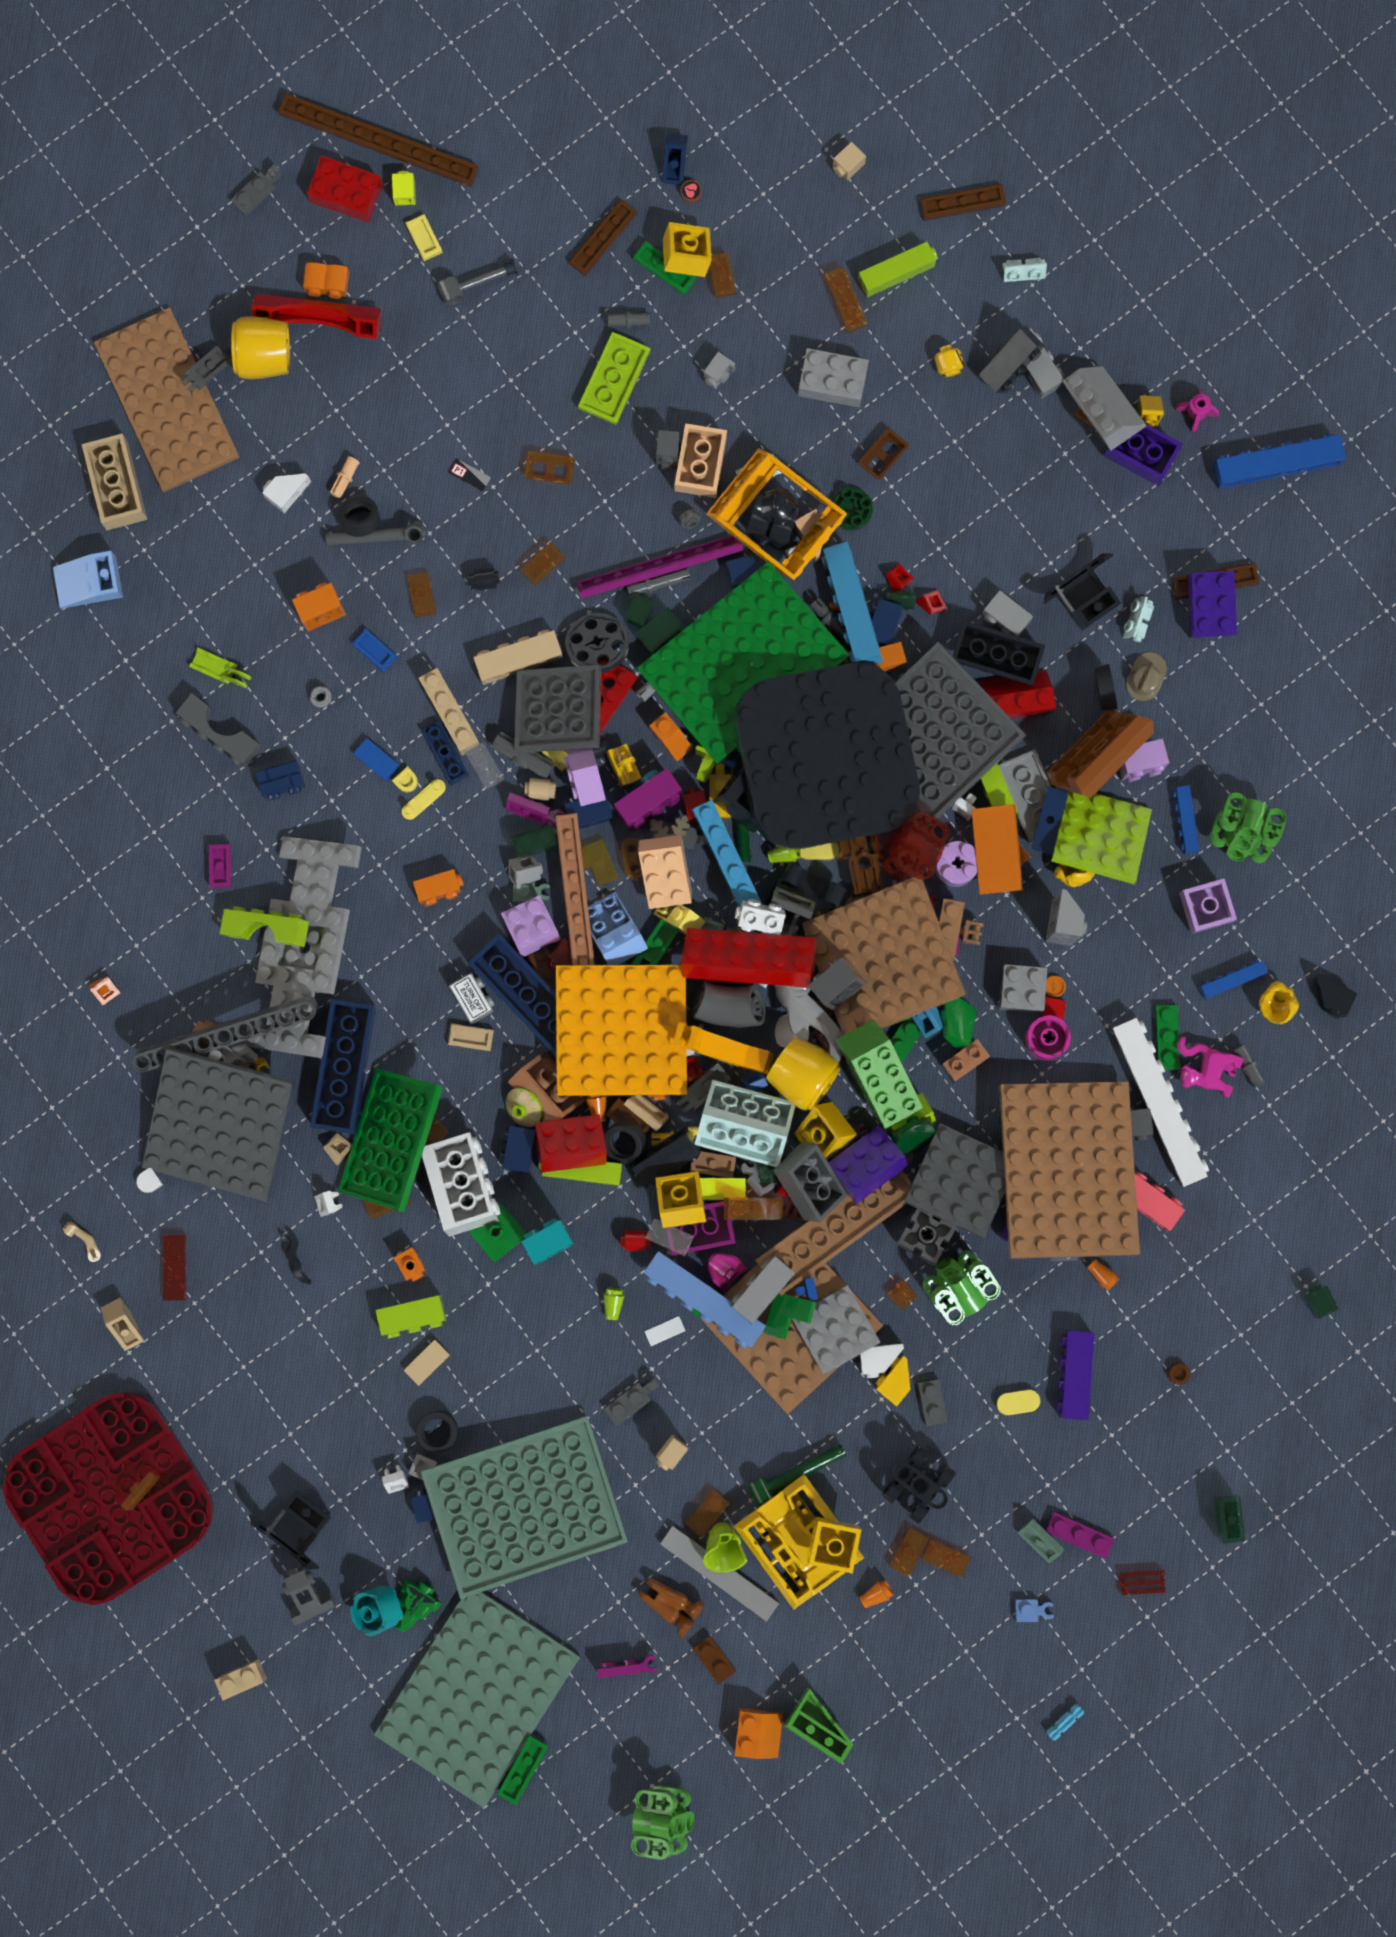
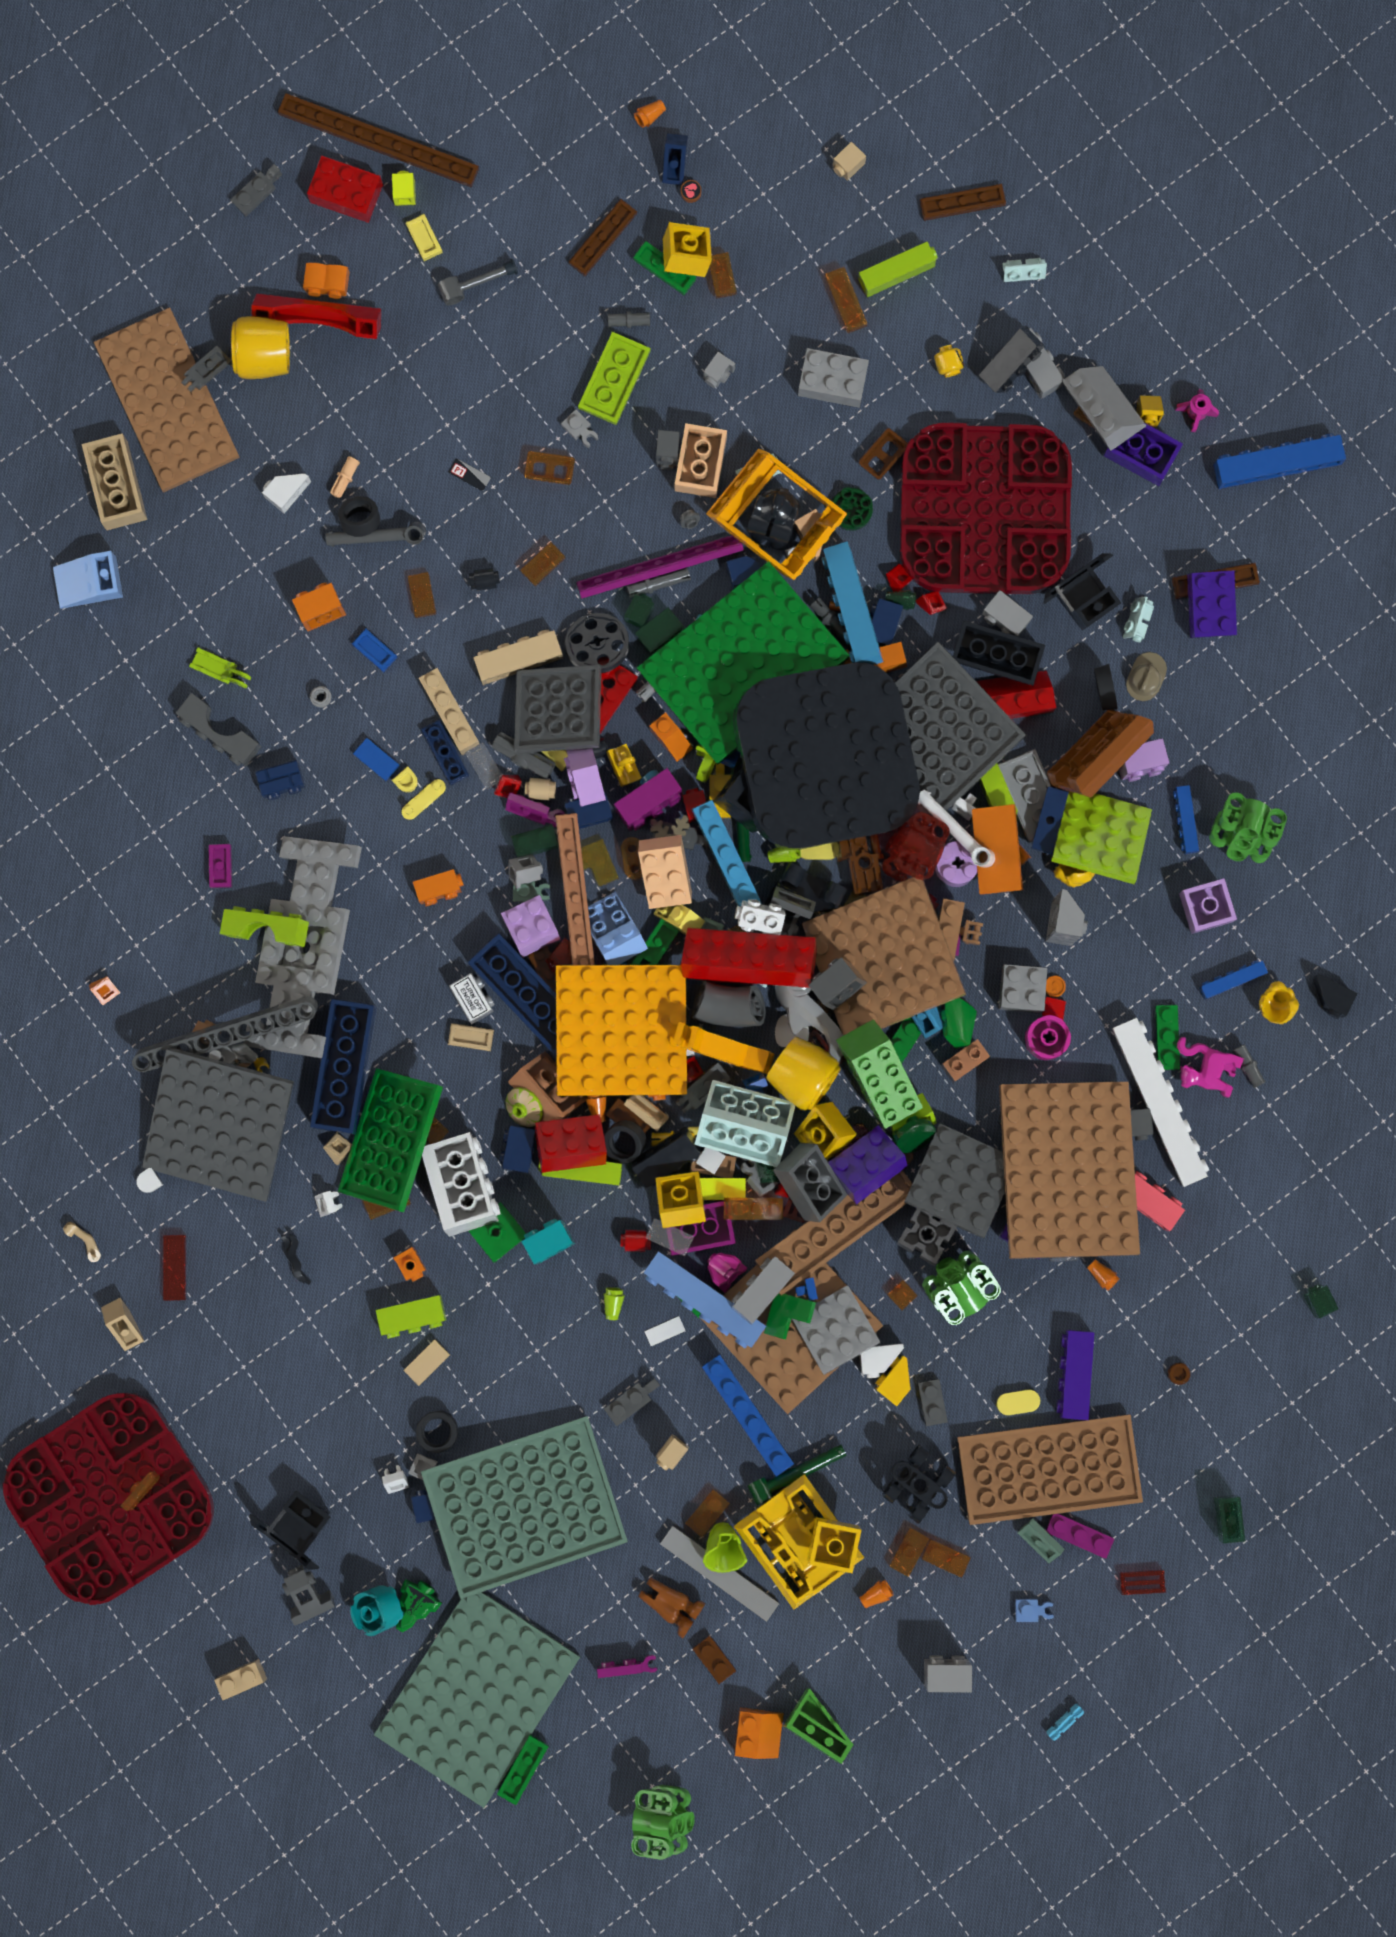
none -> red slope [494,775,522,798]
none -> light grey plate [561,410,598,448]
none -> orange cone [634,100,666,128]
none -> white tile [696,1148,726,1174]
none -> blue brick [702,1354,794,1476]
none -> dark red plate [900,423,1072,594]
none -> white piece [918,790,995,868]
none -> light grey brick [924,1655,972,1692]
none -> medium nougat plate [957,1414,1143,1525]

